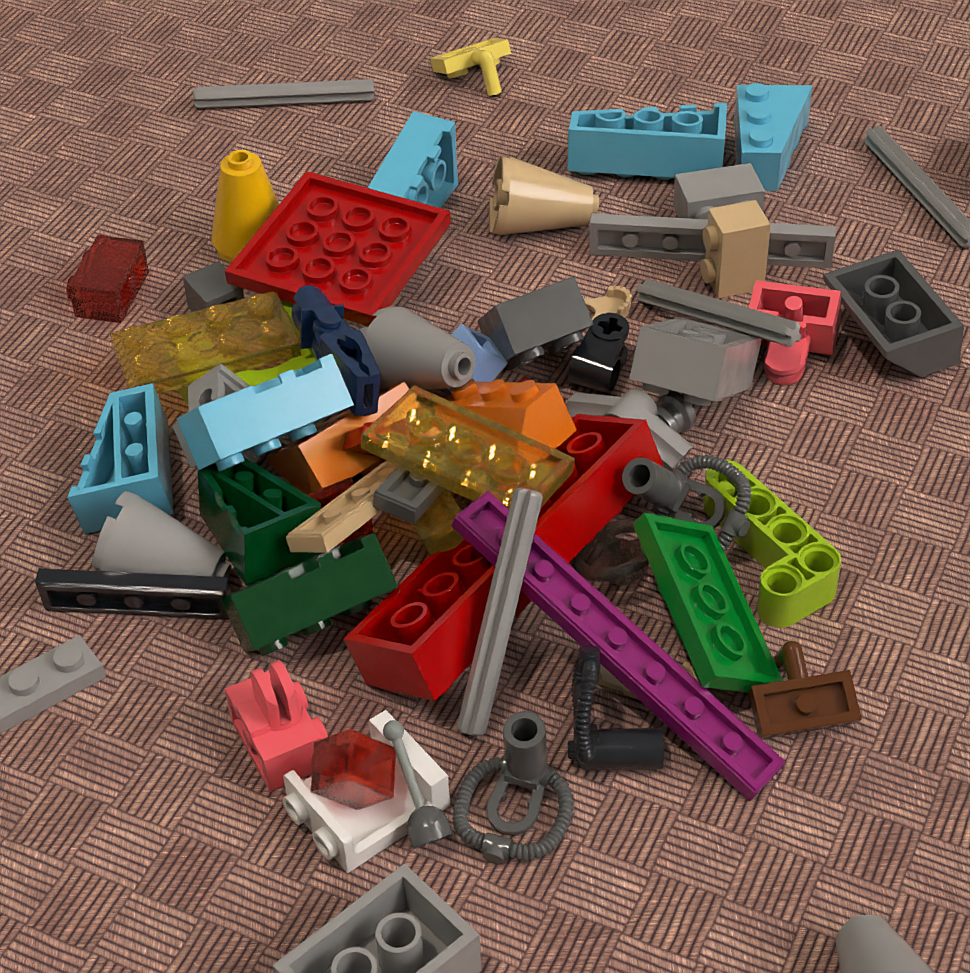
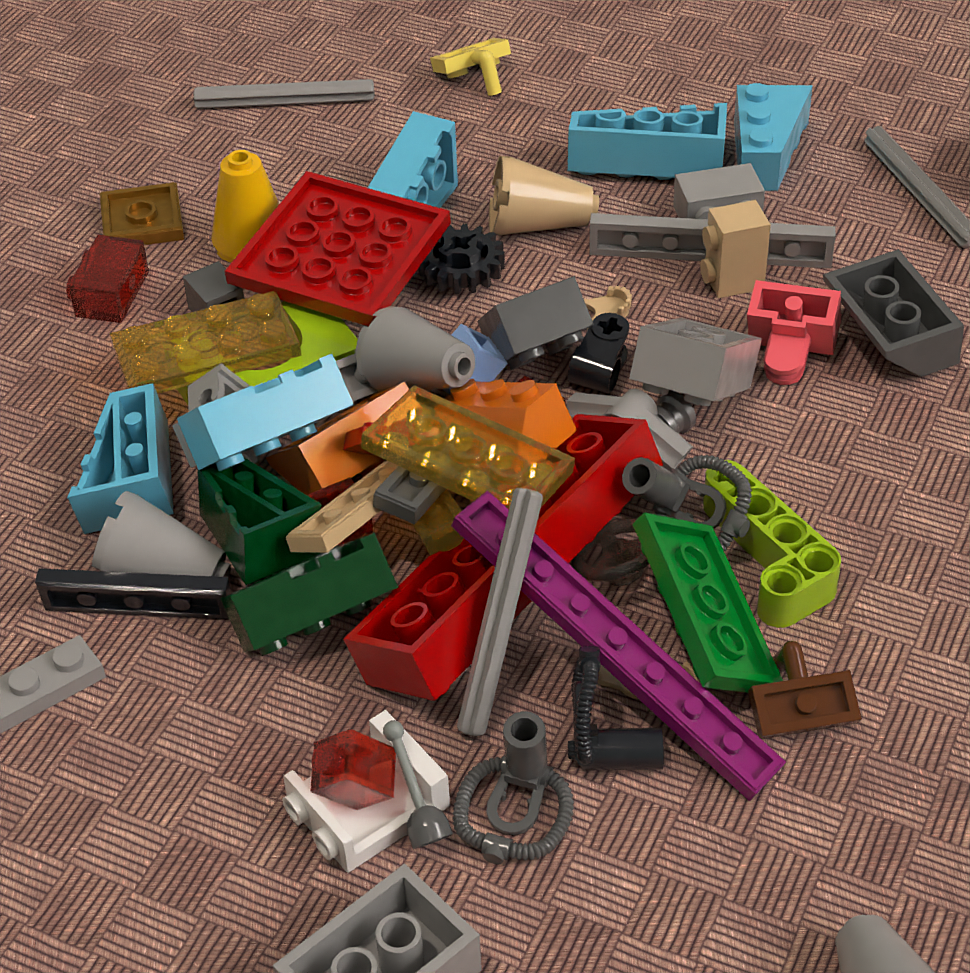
coral brick [225,660,329,792] -> none
dark blue arm [291,285,380,416] -> none
light grey axle [636,279,802,347] -> none
none -> pearl gold tile [100,182,184,251]
none -> black gear [418,224,505,294]

